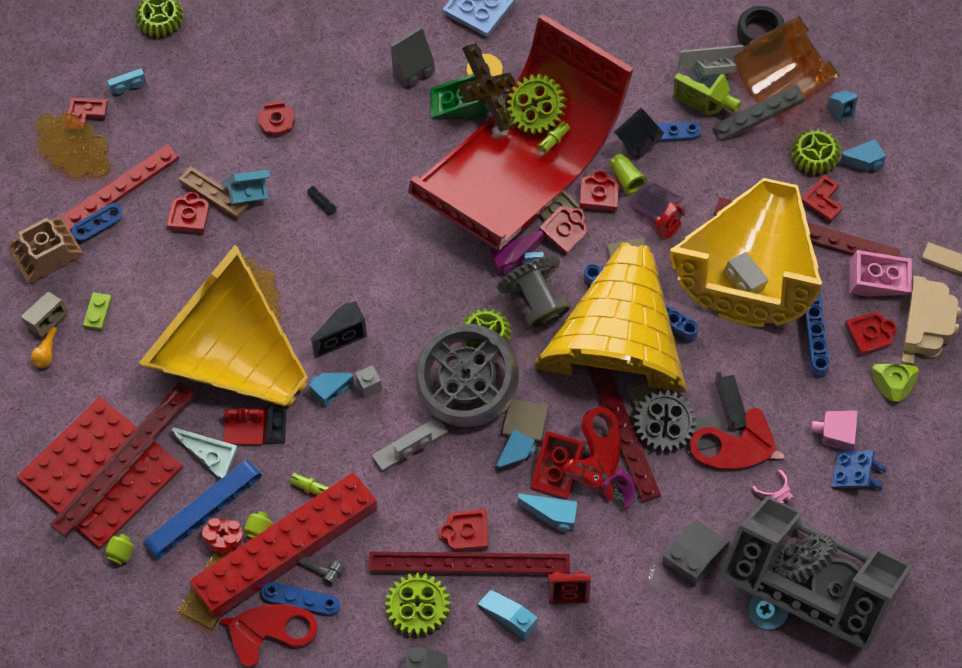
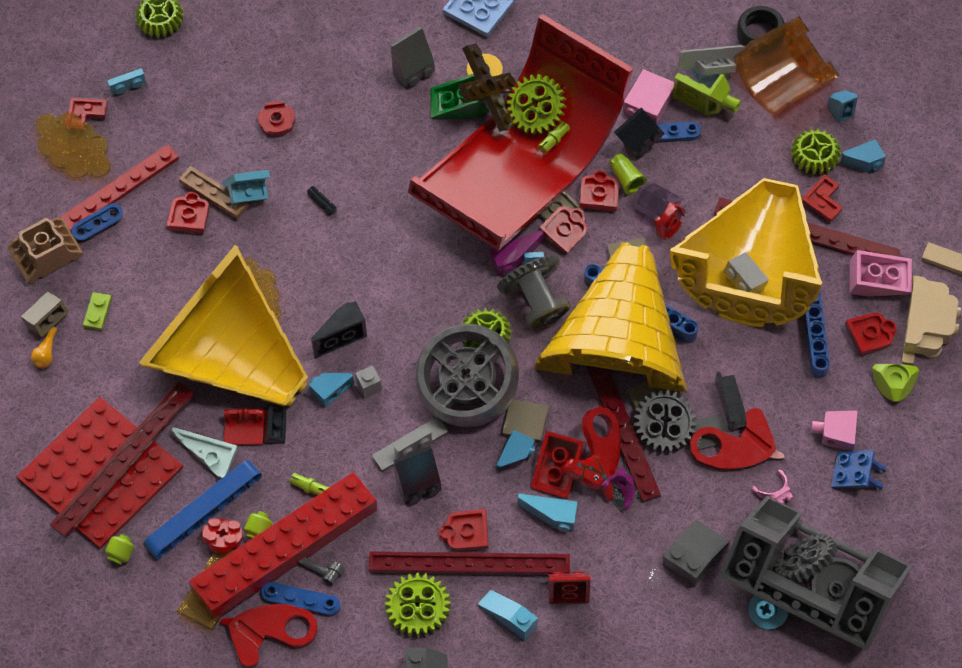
dark grey plate [714,84,805,142] -> none
none -> black slope [394,446,442,505]
none -> bright pink brick [623,69,674,124]

